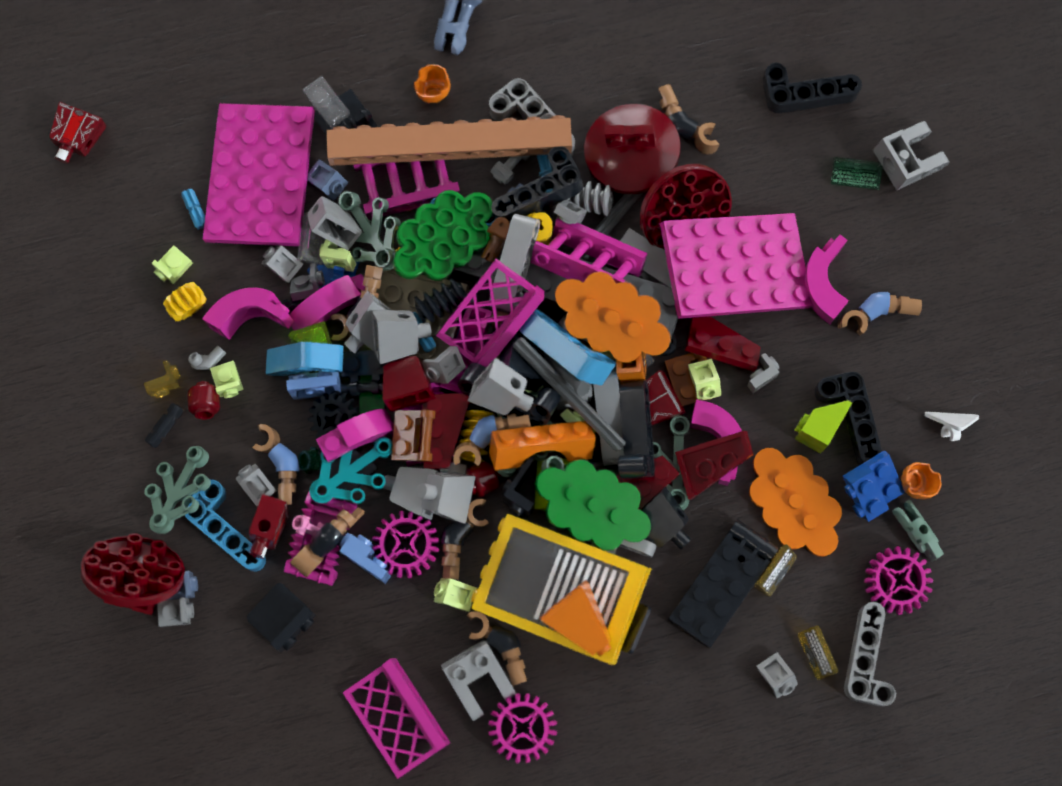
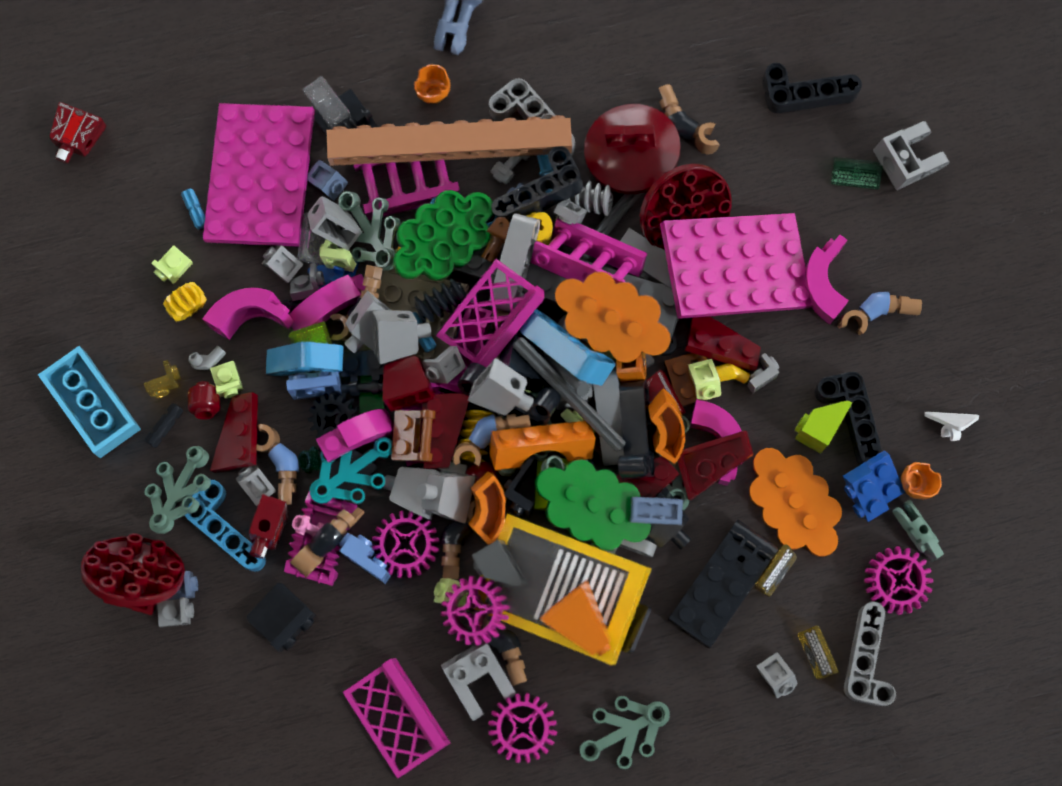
none -> medium azure brick [38,346,141,458]
none -> dark red wing [210,392,258,473]
none -> dark pink gear [441,576,510,645]
none -> orange brick [468,472,506,545]
none -> dark grey slope [472,540,528,587]
none -> sand green plant [580,696,670,769]
none -> sand blue plate [630,497,683,525]
none -> orange brick [648,388,685,464]
none -> yellow arm [715,363,750,384]

